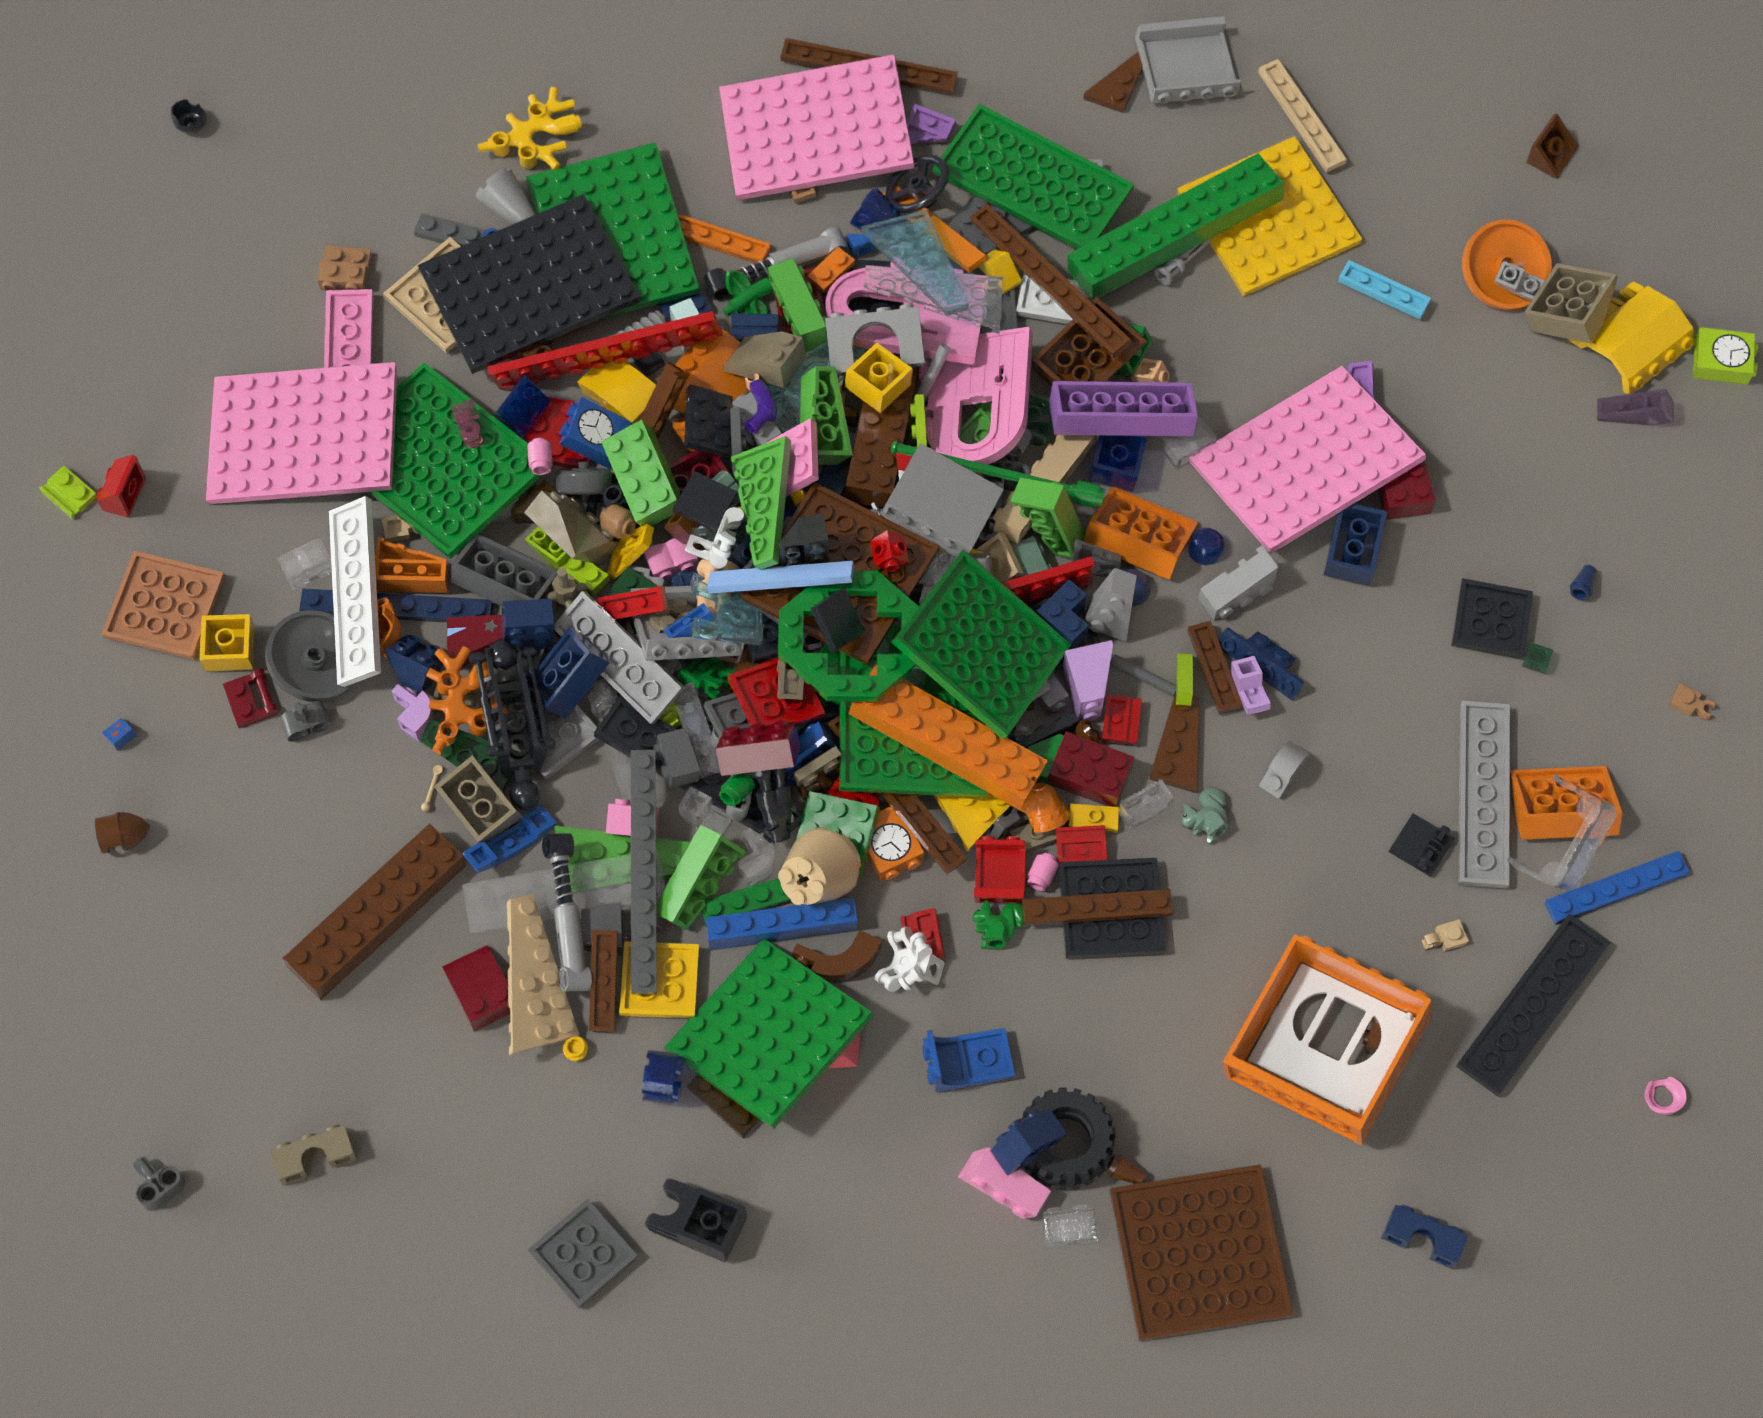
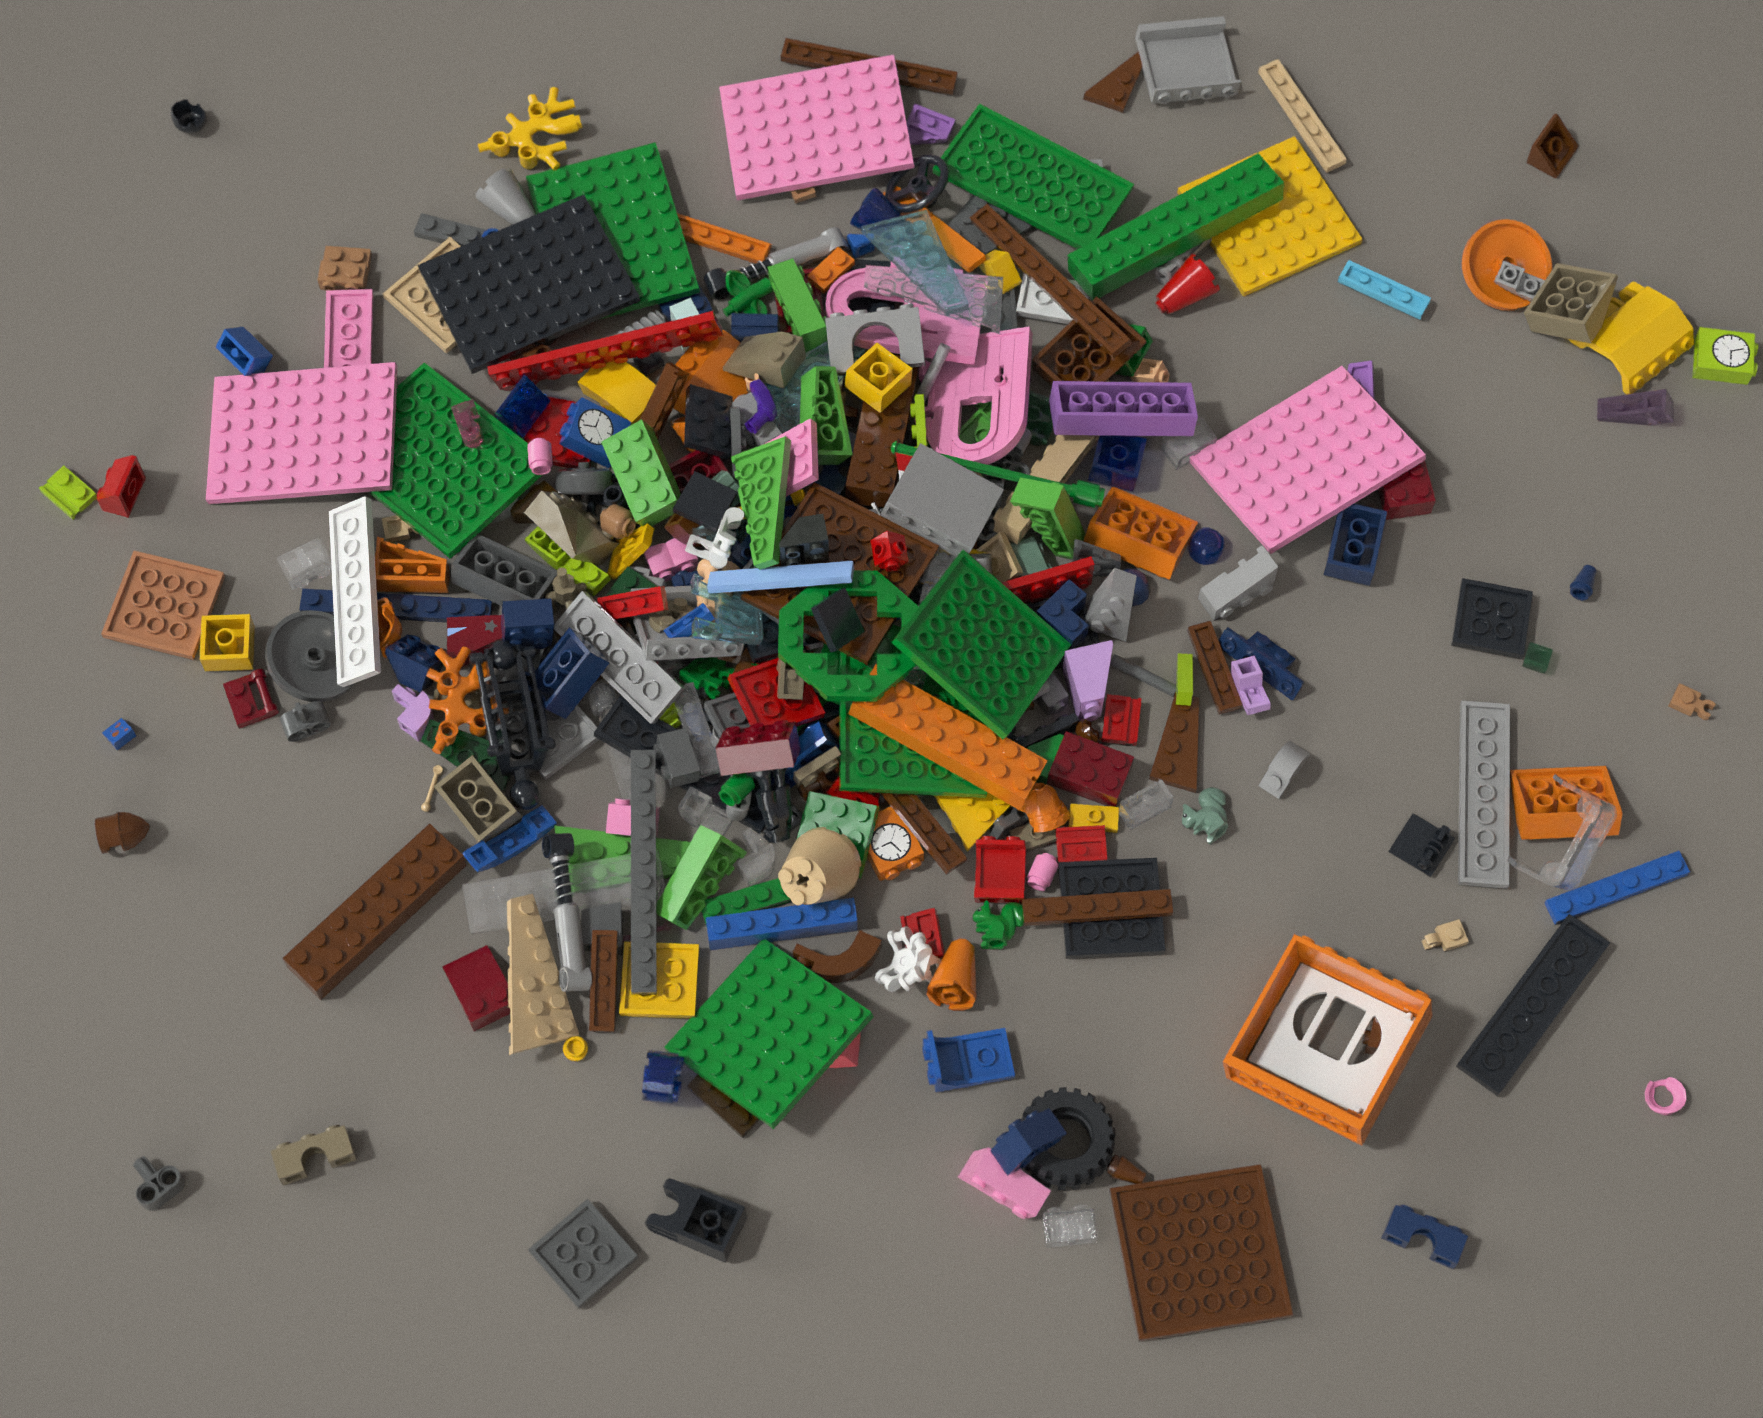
none -> blue brick [216,327,273,376]
none -> orange cone [926,939,977,1011]
none -> red cone [1155,254,1220,314]

